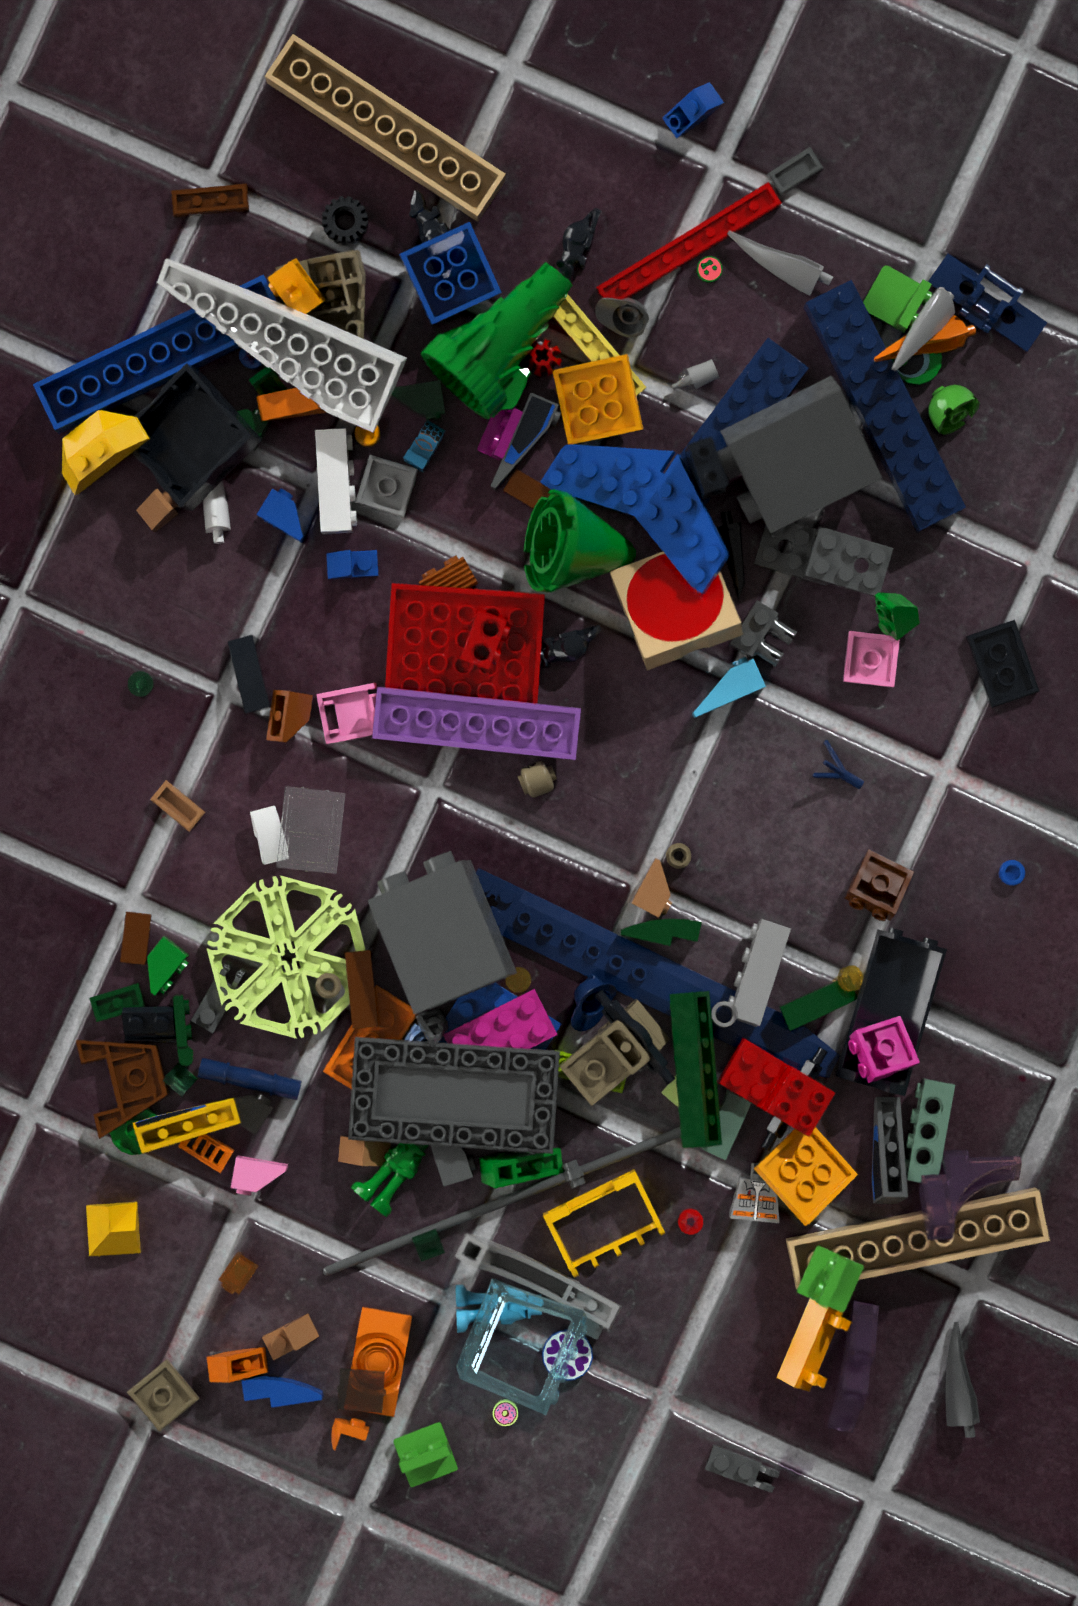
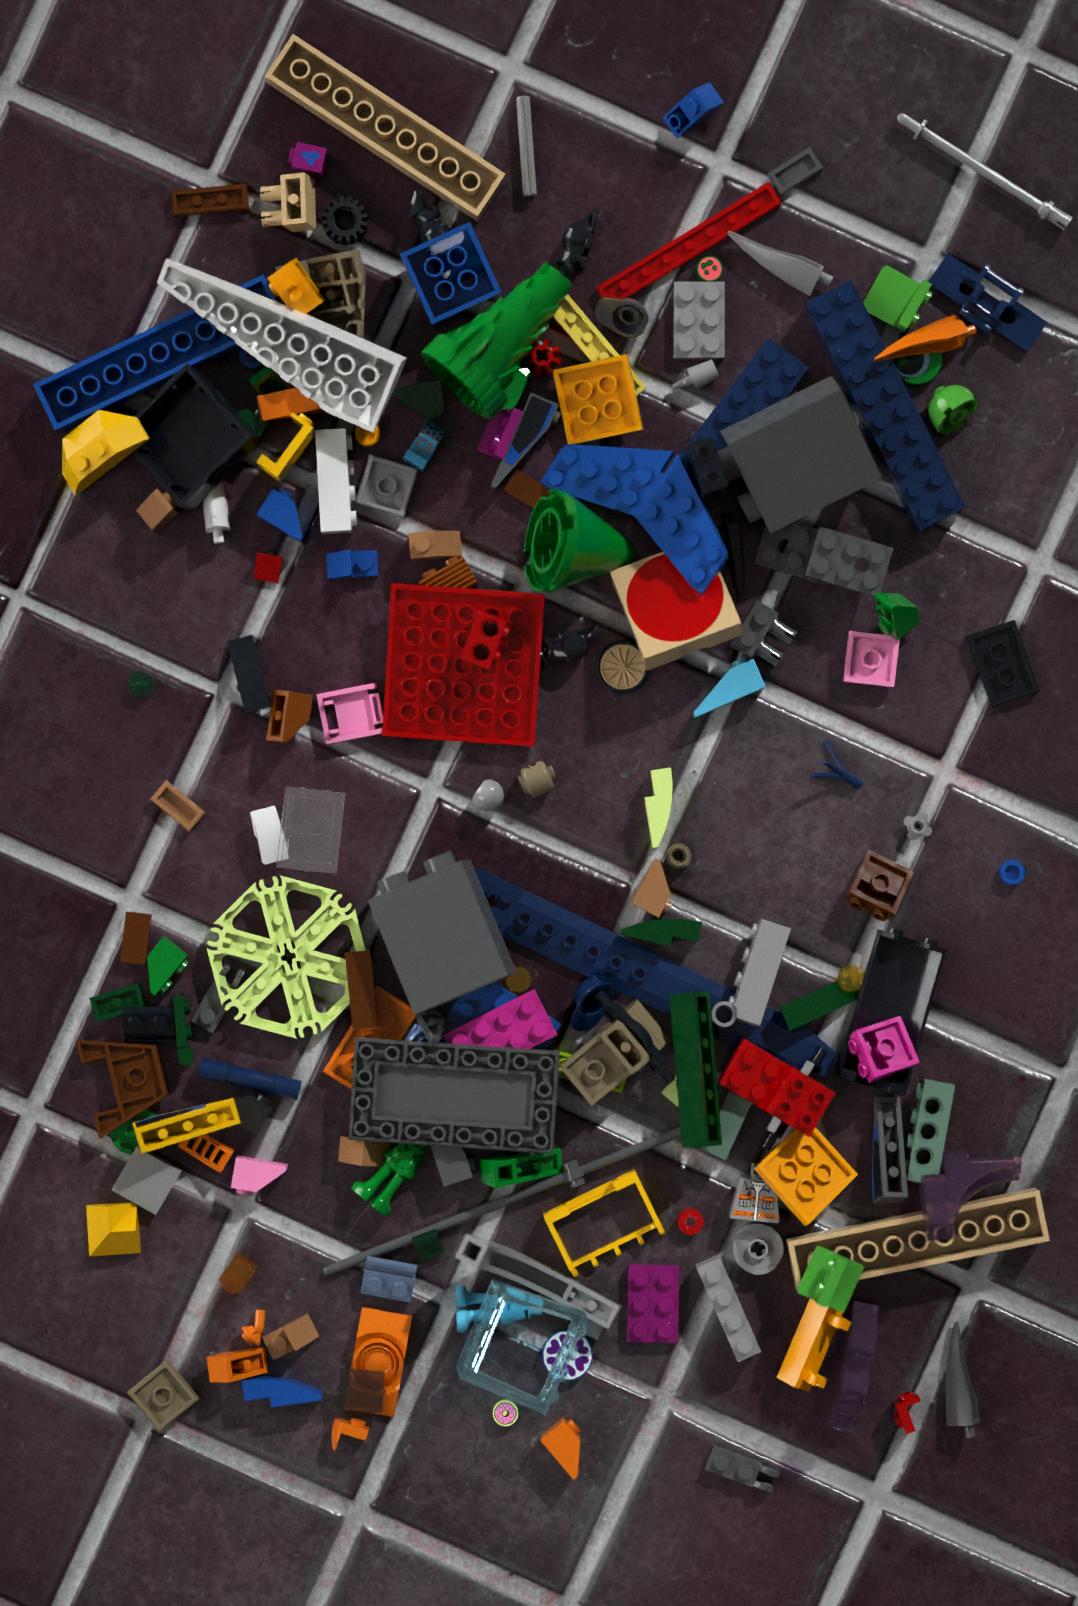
clear green tile [163,1062,198,1097] -> none
dark tan plate [316,973,341,998] -> none
medium lavender plate [372,687,581,760] -> none
bright green bracket [393,1422,458,1487] -> none
light grey piece [892,287,955,371] -> none
none -> light grey tile [112,1145,182,1215]
none -> orange plate [241,1310,266,1347]
none -> red slope [253,553,283,584]
none -> yellow window [256,412,315,483]
none -> tan brick [260,172,316,232]
none -> magenta brick [288,142,328,178]
none -> sand blue plate [360,1256,417,1303]
none -> medium nougat slope [408,531,462,561]
none -> light grey piece [472,779,504,811]
none -> light grey axle [516,96,537,197]
none -> orange slope [540,1417,581,1480]
none -> tan wheel [596,640,649,694]
none -> magenta plate [627,1264,680,1343]
none -> yellowish green slope [644,767,673,848]
none -> light grey plate [673,282,725,359]
none -> light grey brick [695,1254,761,1362]
none -> light grey plate [732,1223,784,1275]
none -> red bracket [893,1391,921,1434]
none -> light grey bar [897,113,1073,231]
none -> light grey plate [904,812,932,840]

